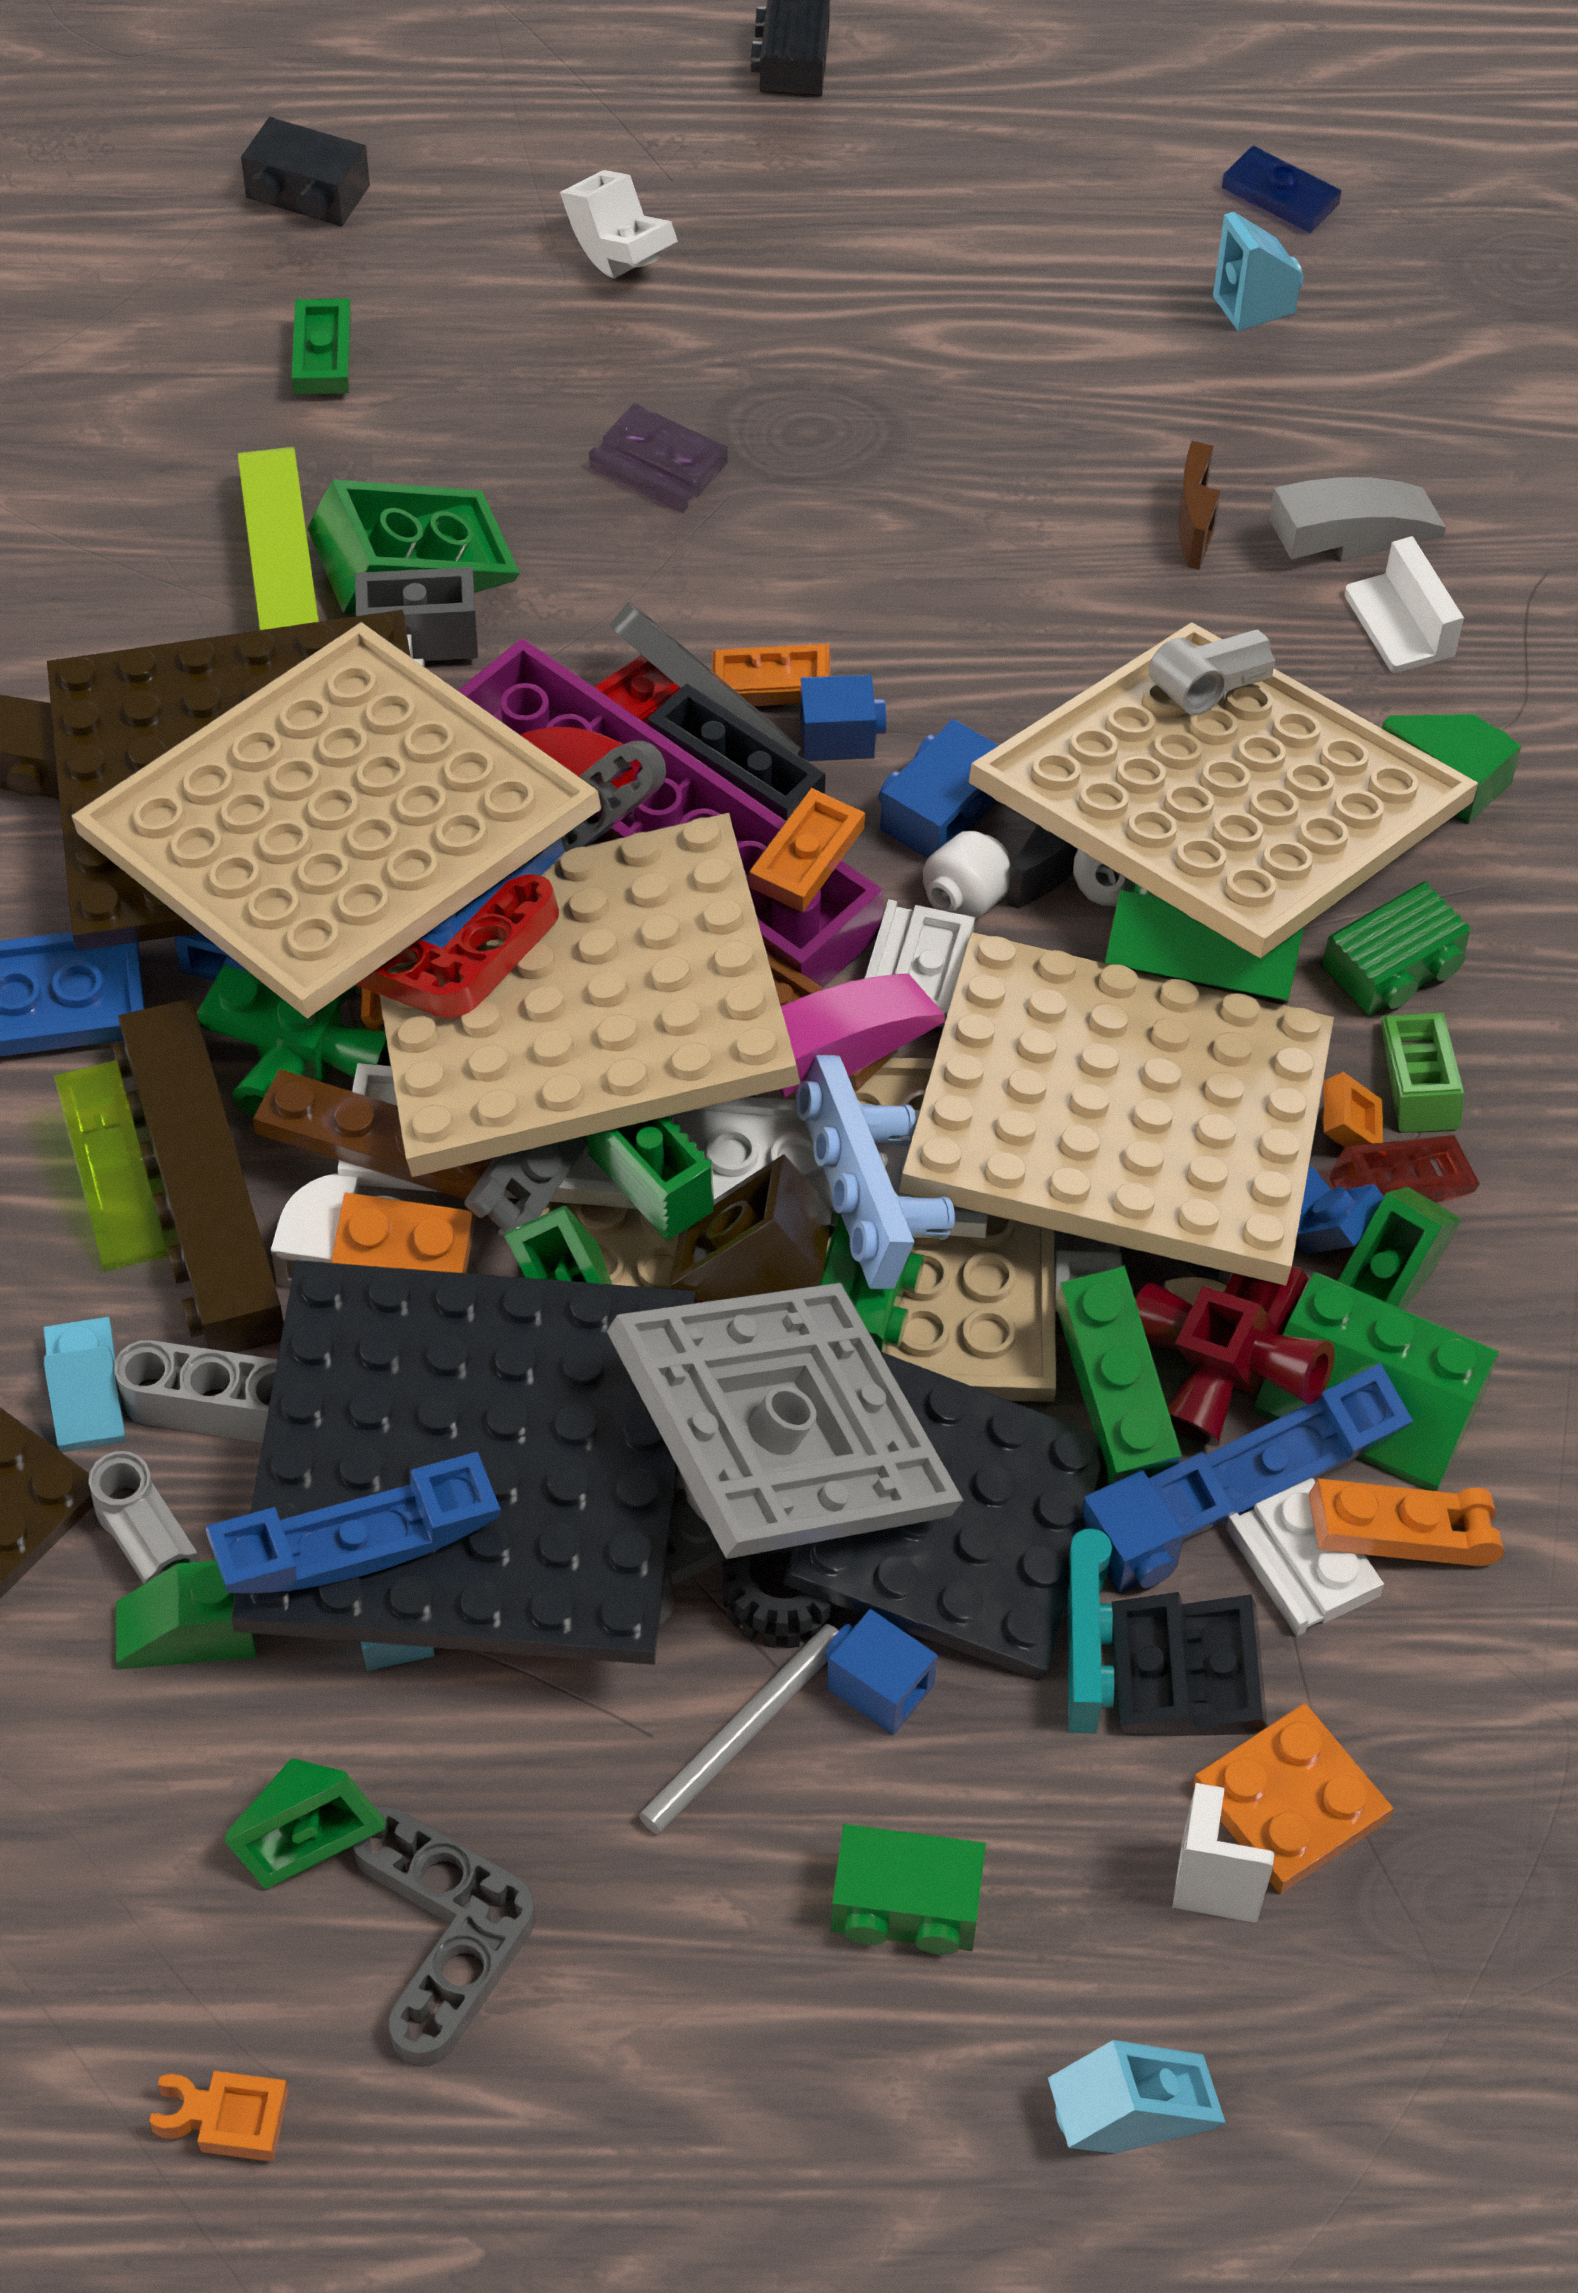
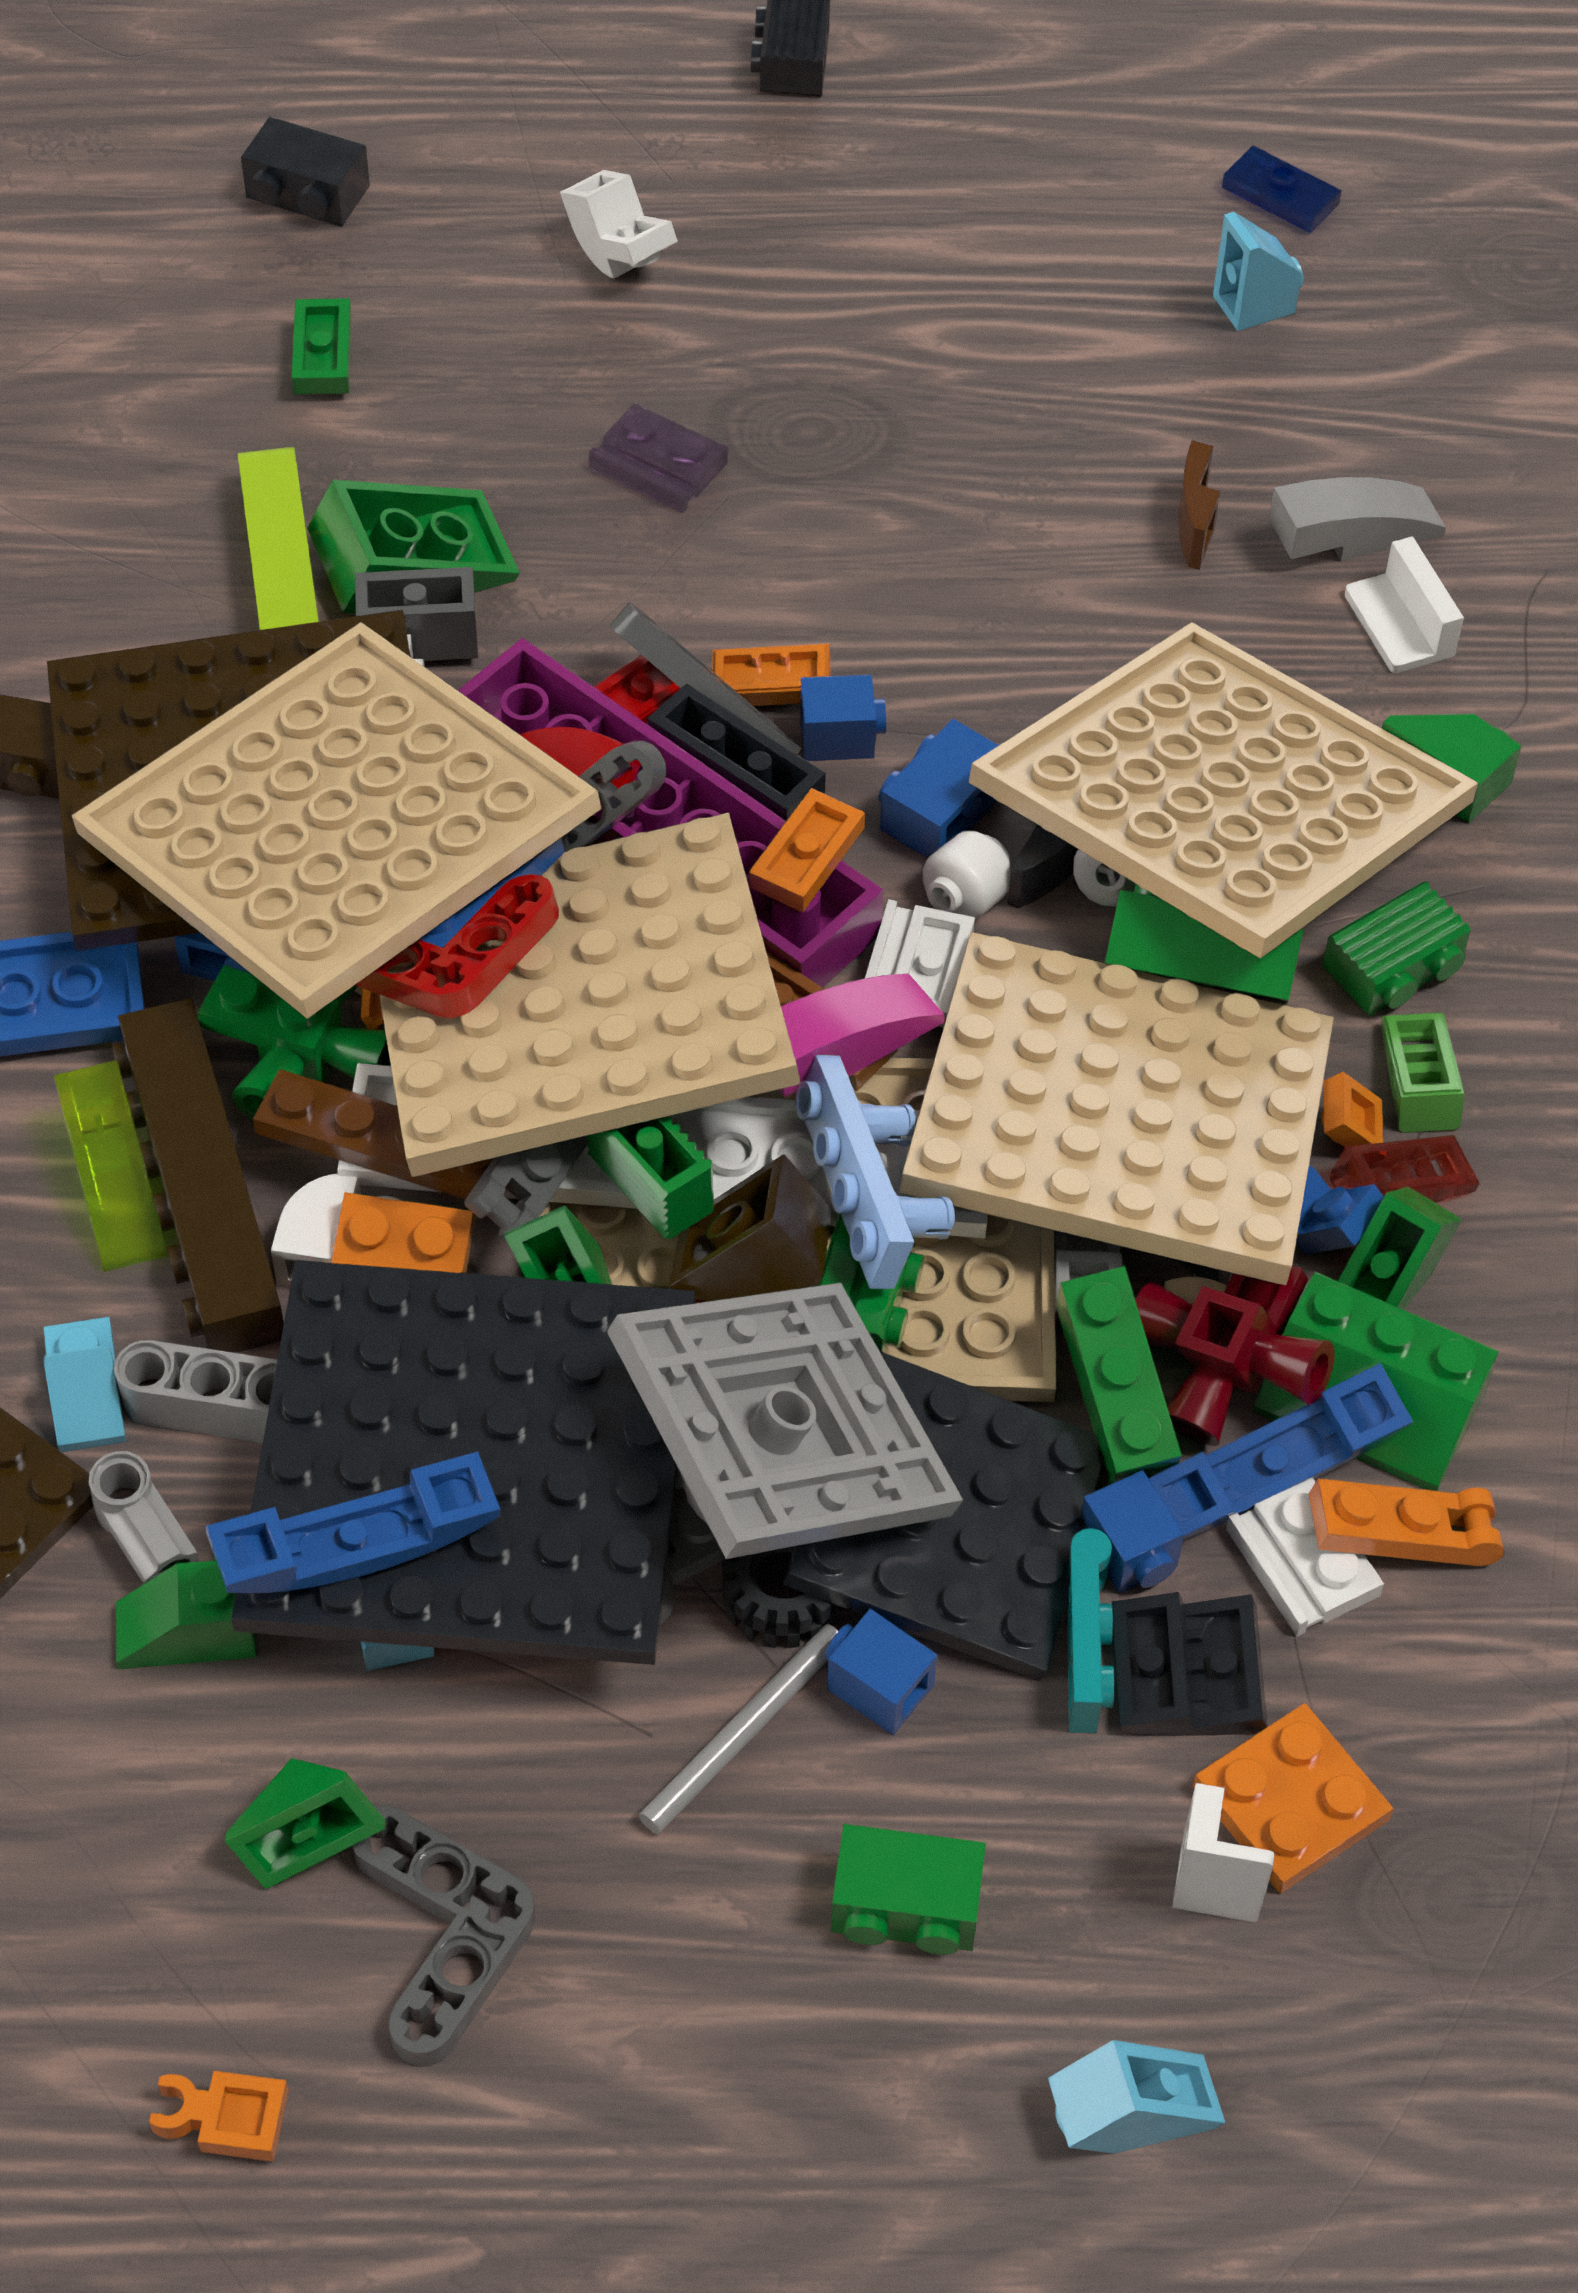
light grey piece [1149,629,1276,715] -> none

